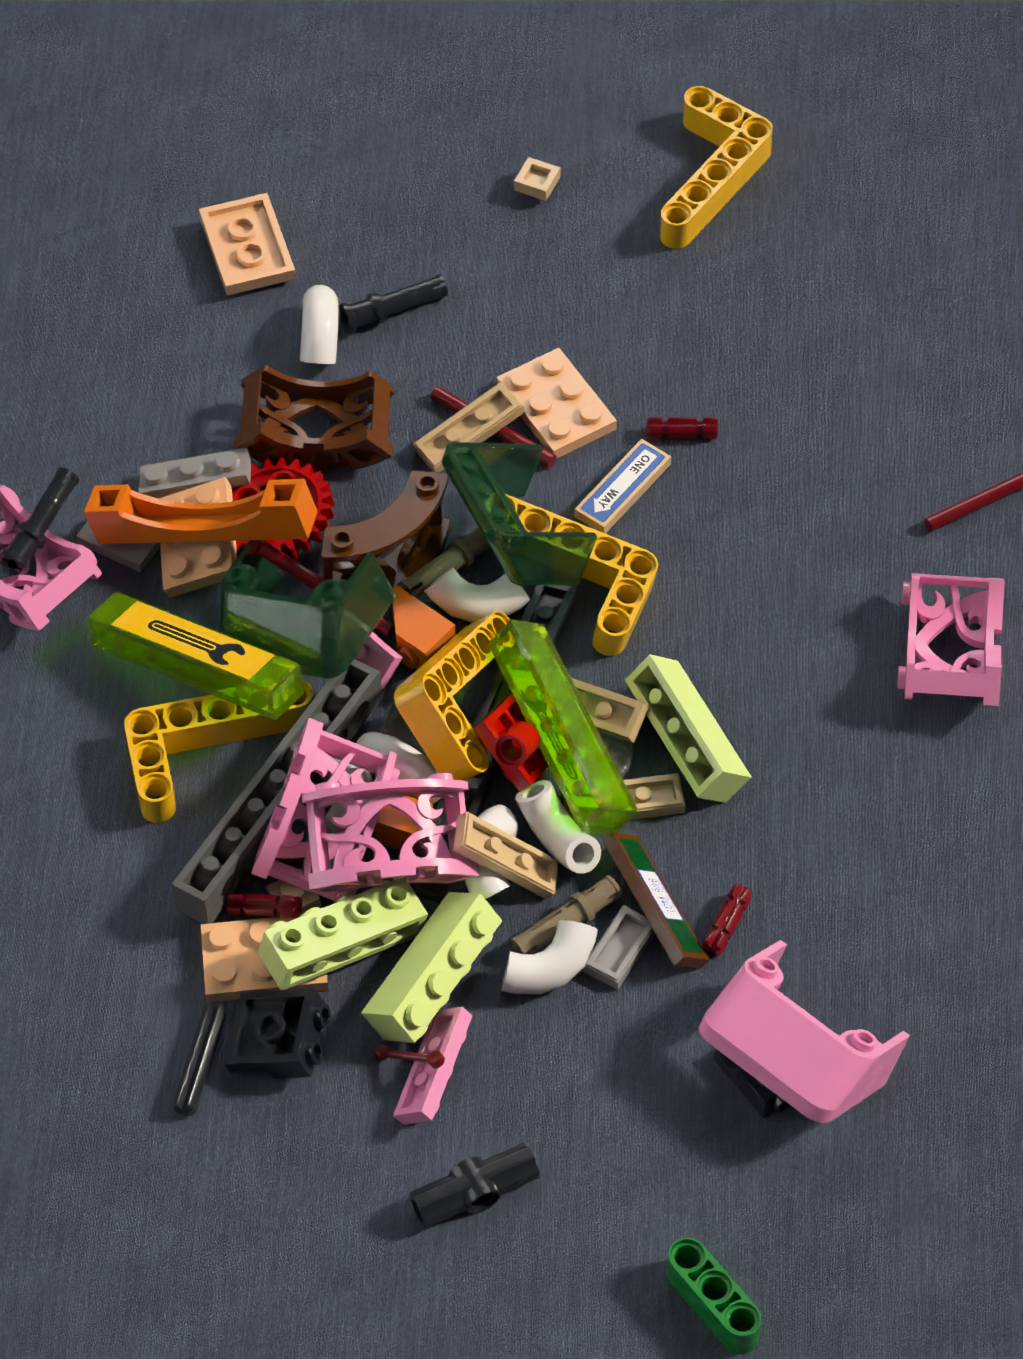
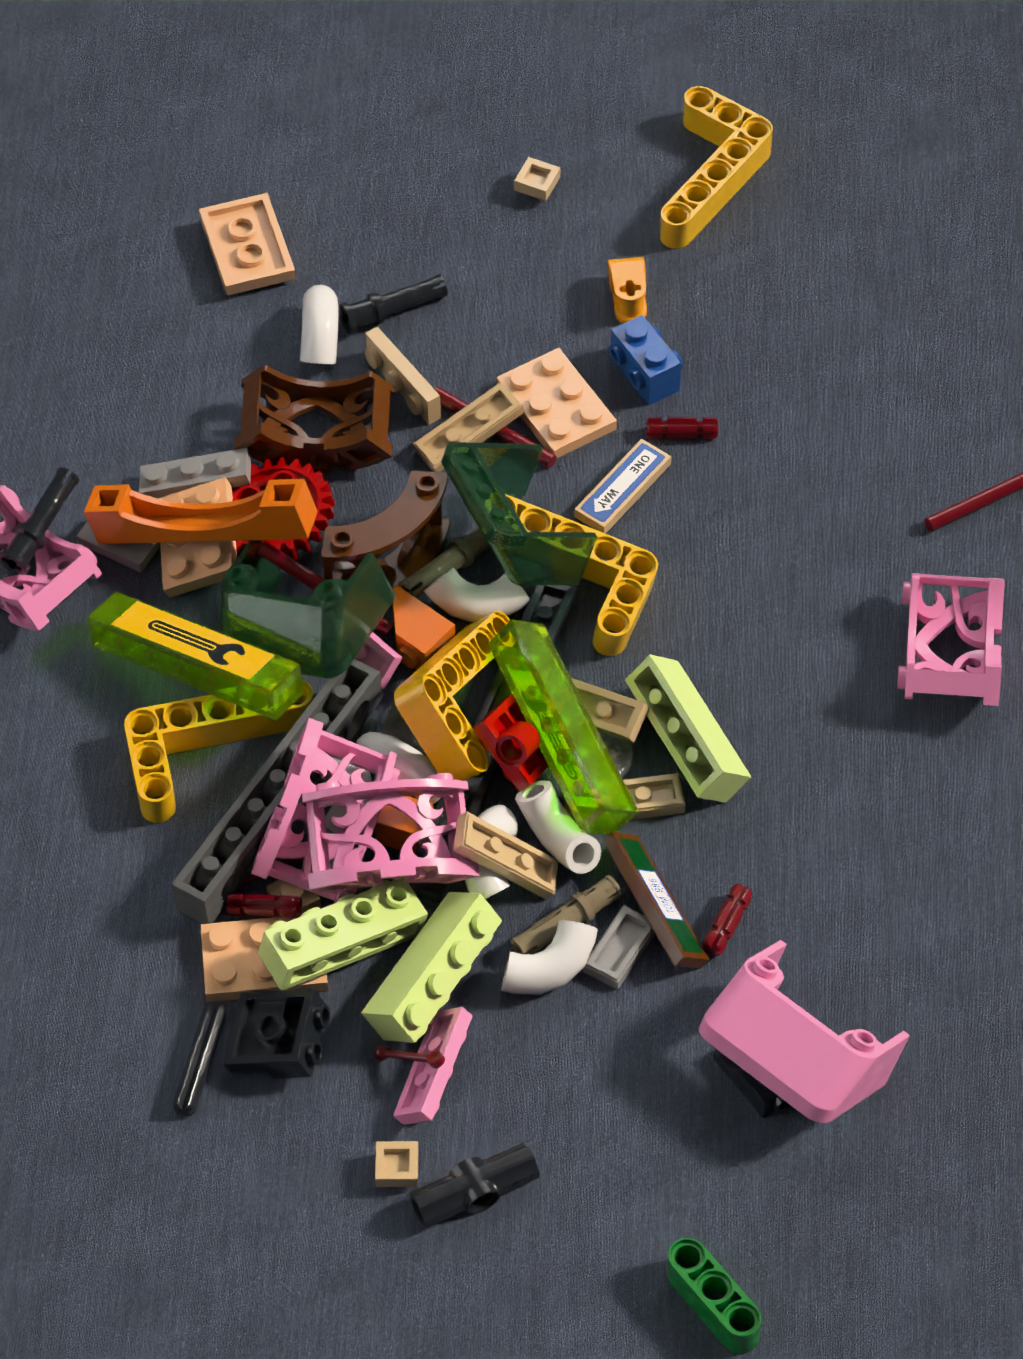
none -> tan plate [364,326,441,425]
none -> tan plate [375,1141,419,1187]
none -> light orange piece [608,257,647,323]
none -> blue brick [609,315,683,405]

